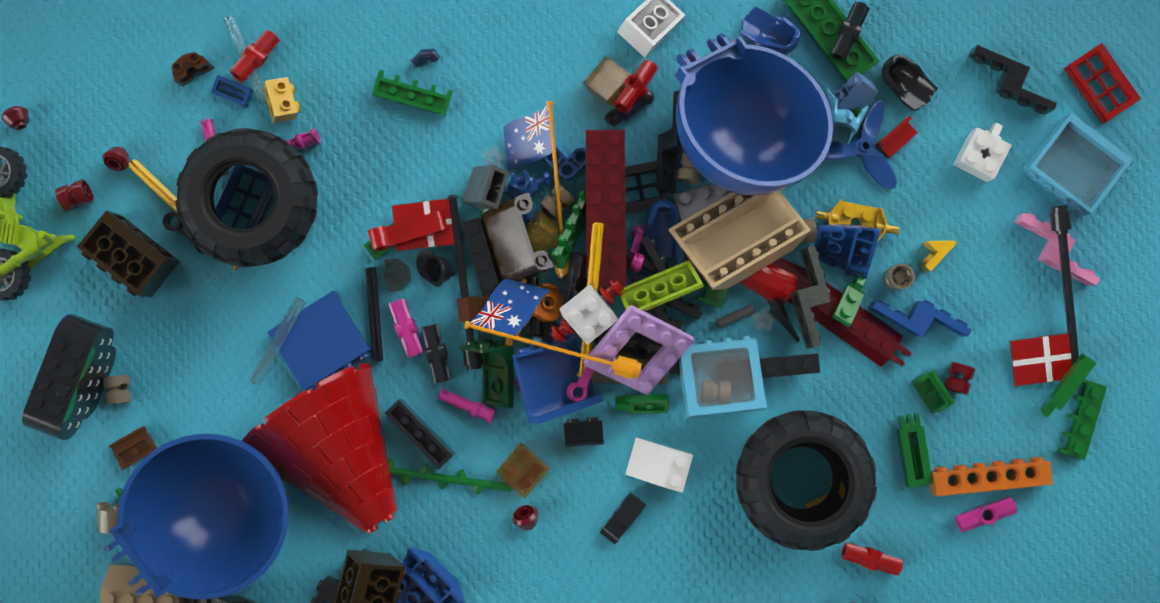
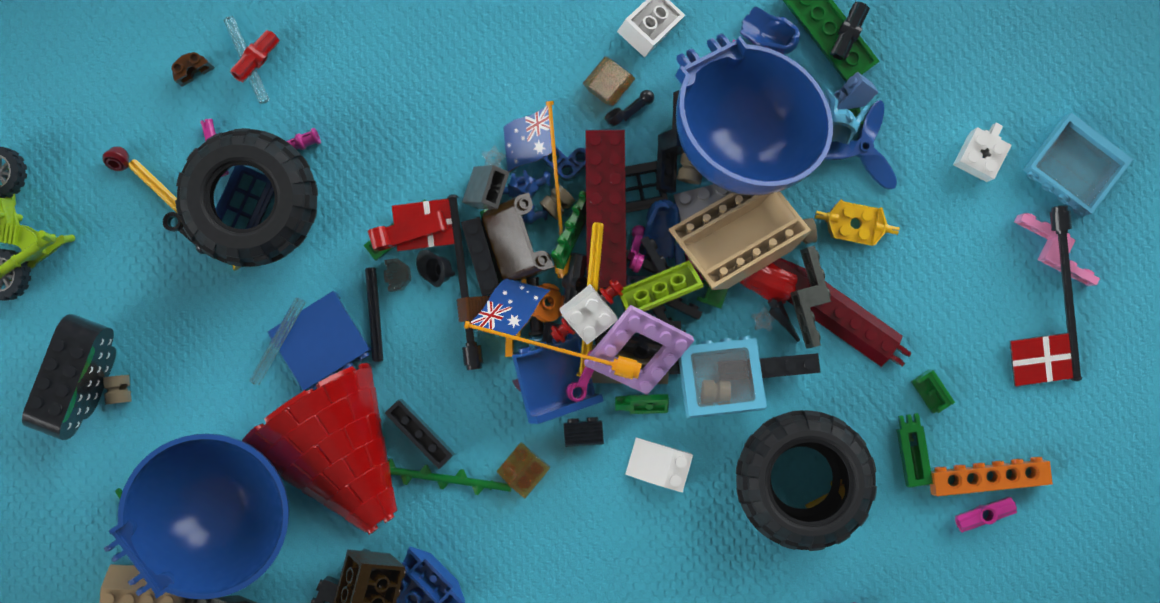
dark red cone [1,106,29,130] -> none
dark red wheel [55,179,94,211] -> none
dark brown brick [77,210,180,297] -> none
dark tan cylinder [97,502,119,534] -> none
reddish brown plate [109,426,157,470] -> none
blue tile [211,75,254,107] -> none
yellow brick [263,77,300,123] -> none
green hinge [372,70,453,116] -> none
dark pink piece [389,298,424,358] -> none
dark blue arm [410,49,439,67] -> none
black piece [422,324,452,384] -> none
dark pink pin [438,388,497,424] -> none
dark green bracket [460,339,514,409] -> none
dark red cone [512,505,538,531] -> none
clear yellow brick [527,210,558,252] -> none
black piece [600,492,646,544] -> none
red piece [614,60,658,113] -> none
dark grey piece [716,304,755,328] -> none
blue wedge [815,224,881,285] -> none
green hinge [832,276,866,327] -> none
red piece [841,542,903,576] -> none
blue bracket [868,300,972,337] -> none
red panel [876,116,918,159] -> none
black hair [881,55,938,111] -> none
dark tan wheel [883,264,915,290] -> none
yellow slope [920,241,957,273] -> none
dark red wheel [944,362,976,395] -> none
black bracket [968,45,1057,114] -> none
green hinge [1040,353,1097,417] -> none
green hinge [1057,379,1107,460] -> none
red piece [1063,43,1141,124] -> none

